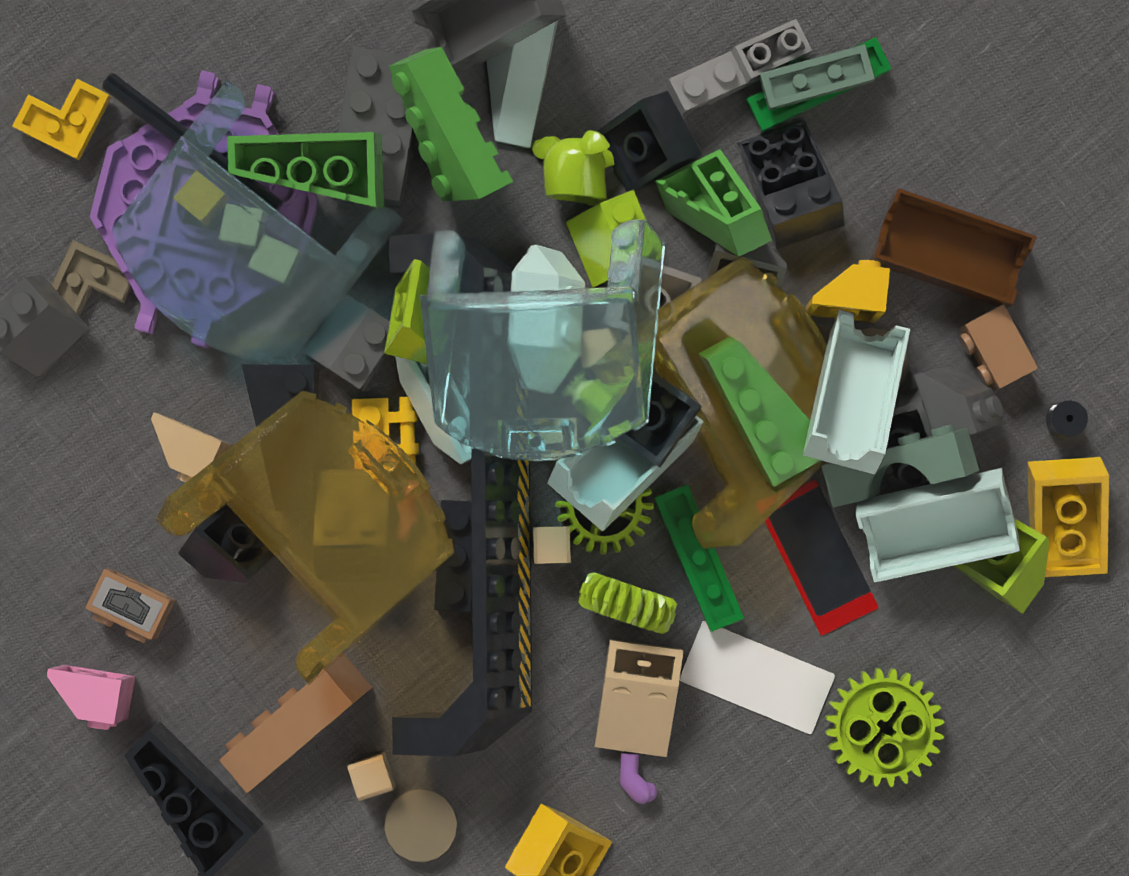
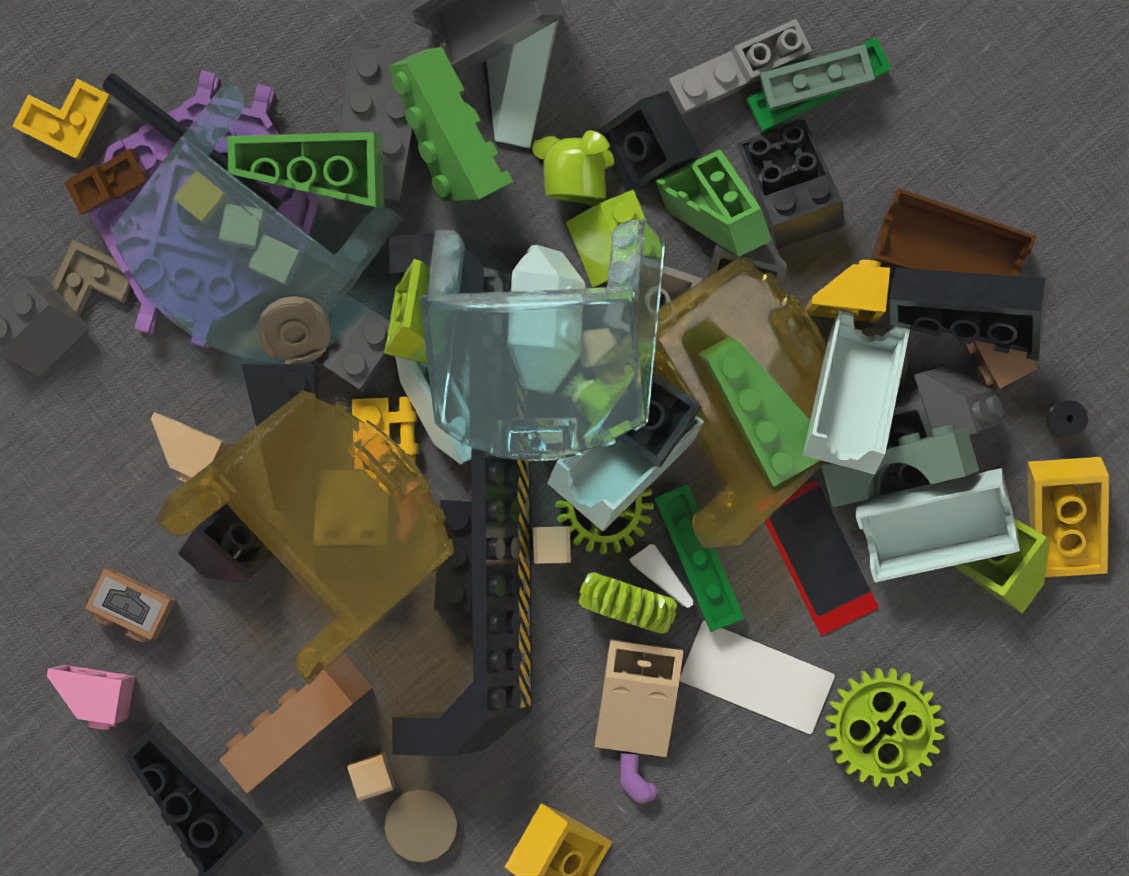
none -> reddish brown slope [64,148,151,215]
none -> dark tan tile [257,296,332,365]
none -> white slope [628,544,694,608]
none -> black wedge [890,267,1046,361]

